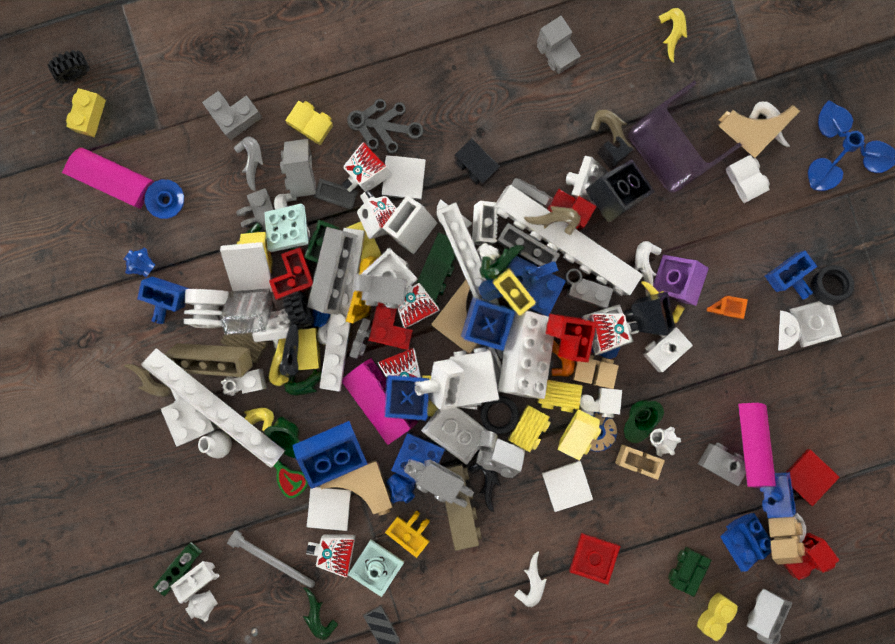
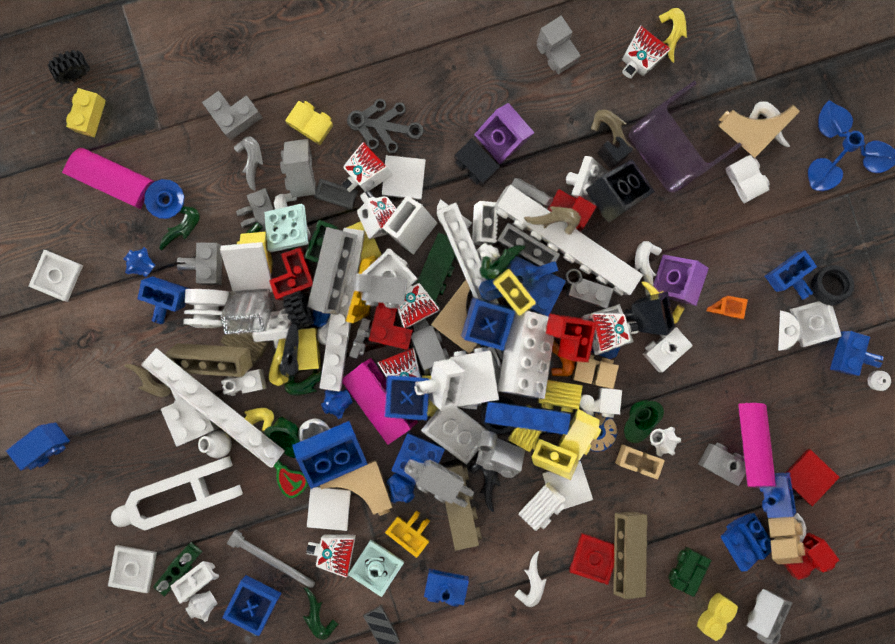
none -> blue brick [6,422,70,471]
none -> white tile [29,250,83,302]
none -> white tile [108,545,157,593]
none -> white piece [111,456,243,531]
none -> dark green piece [159,206,200,251]
none -> light grey brick [177,243,222,285]
none -> blue brick [222,575,282,636]
none -> white hair [298,418,330,441]
none -> blue rock [321,389,353,419]
none -> light grey hinge [411,319,450,375]
none -> blue brick [424,568,469,607]
none -> medium lavender slope [474,103,534,164]
none -> blue brick [484,401,571,435]
none -> white brick [519,482,565,531]
none -> light yellow brick [532,439,579,480]
none -> dark tan brick [613,512,648,599]
none -> torso [622,26,671,79]
none -> blue brick [830,331,883,376]
none -> white tile [868,371,891,391]

